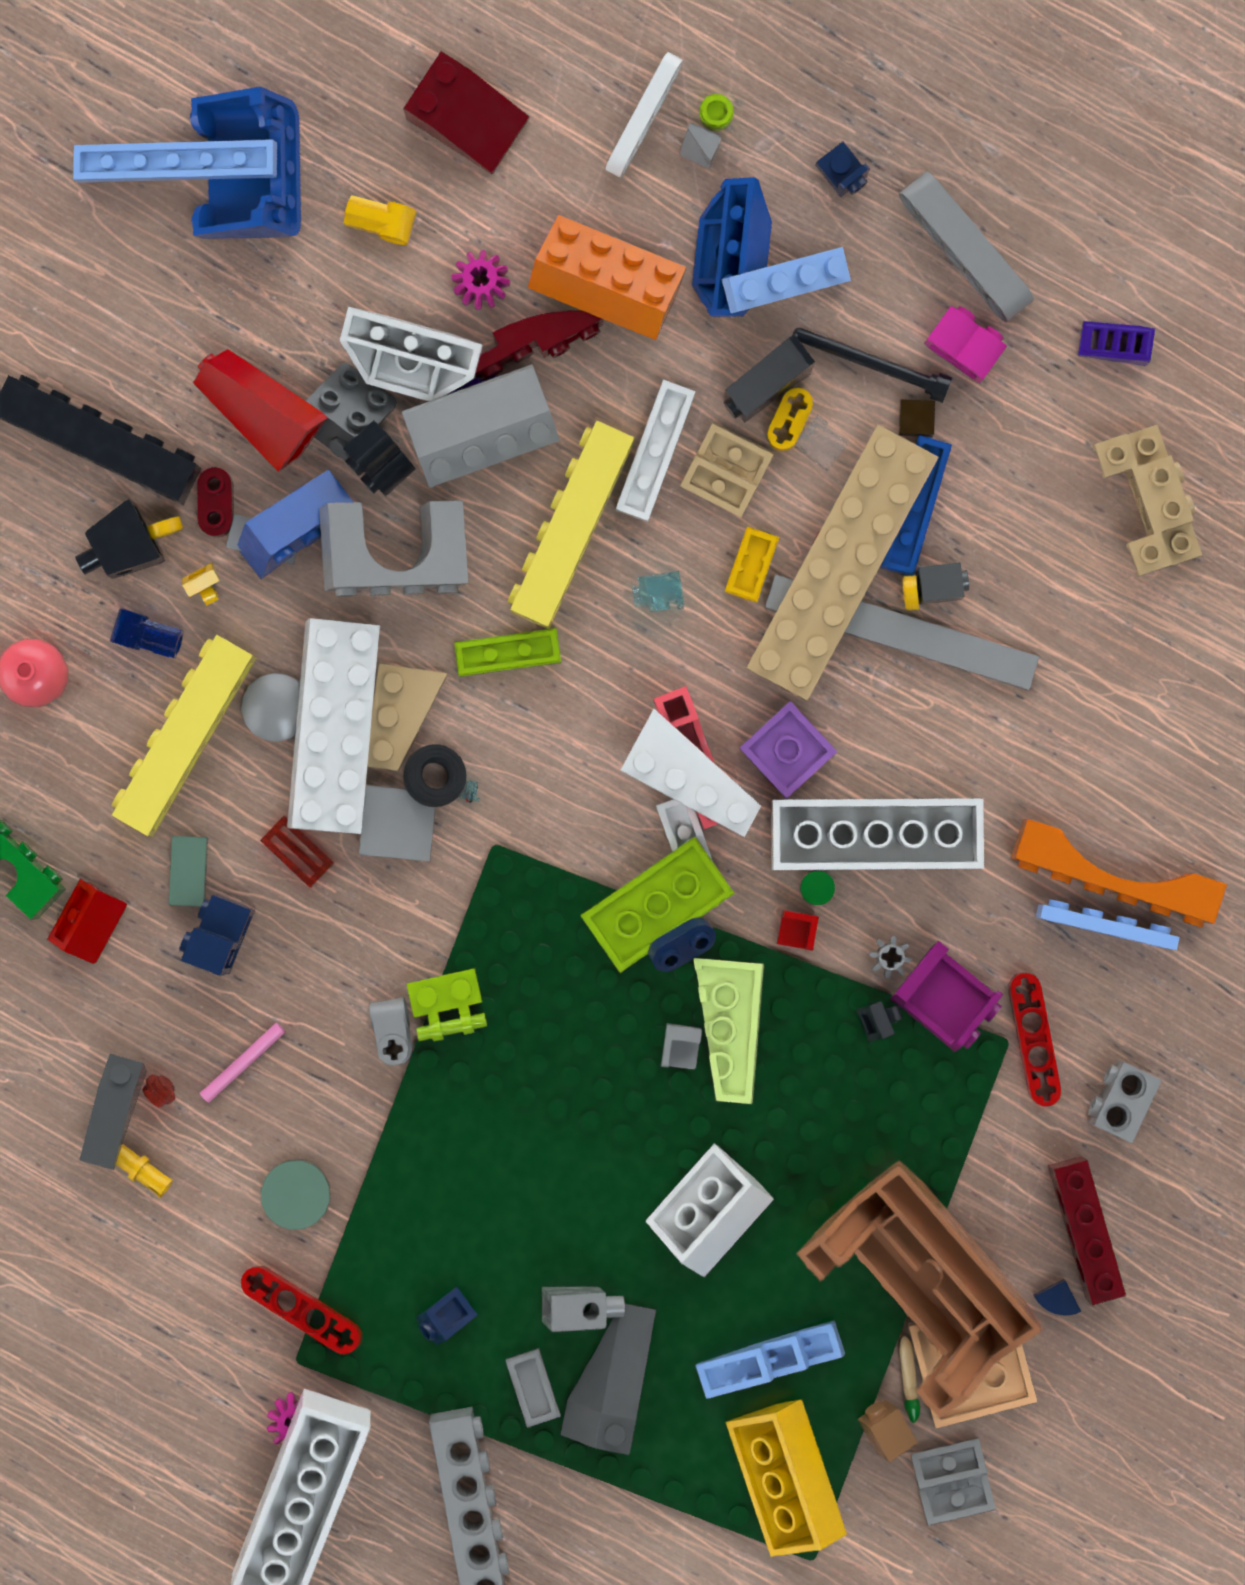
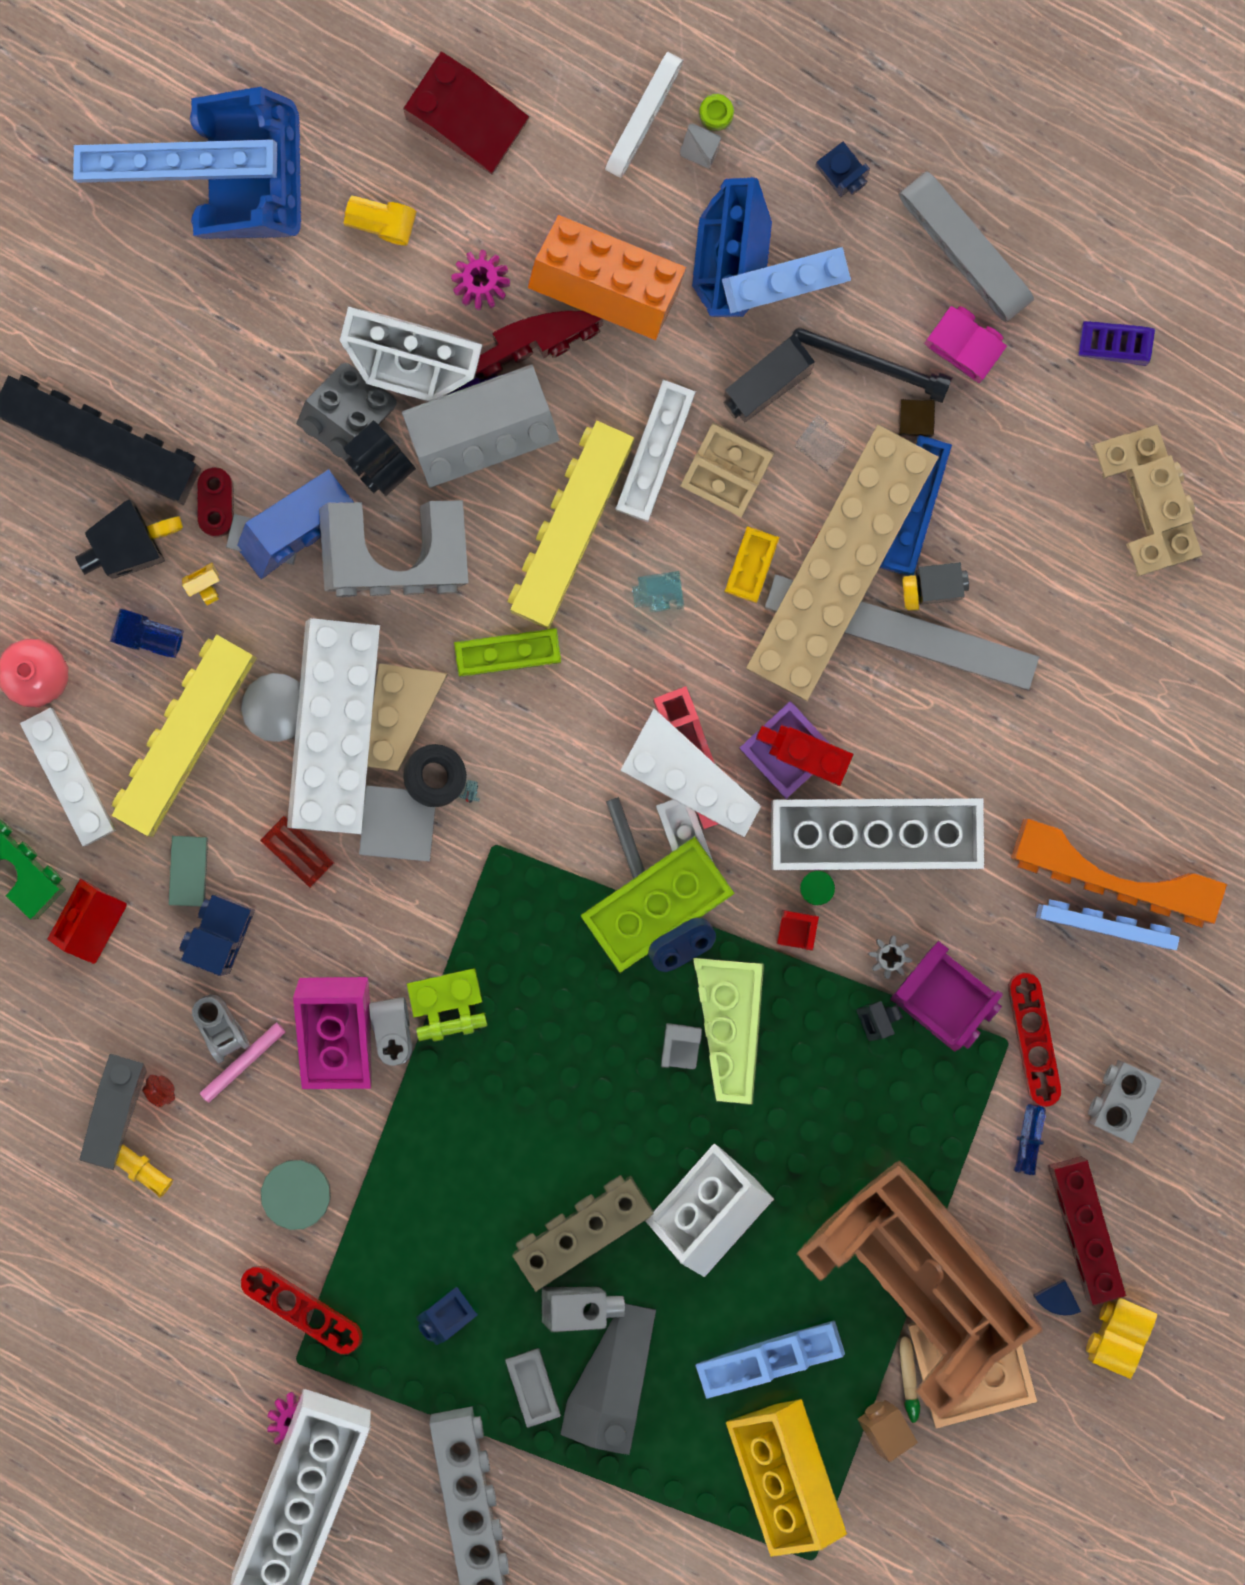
red slope [193,349,328,472] -> none
yellow beam [767,387,813,452] -> none
light grey slope [911,1438,996,1526] -> none
none -> white plate [20,707,116,846]
none -> light grey piece [192,994,250,1064]
none -> dark pink slope [293,977,371,1089]
none -> dark tan brick [513,1175,654,1292]
none -> dark grey bar [606,797,645,879]
none -> red hinge [756,725,854,786]
none -> clear blue axle [1013,1104,1046,1175]
none -> yellow brick [1086,1298,1158,1379]

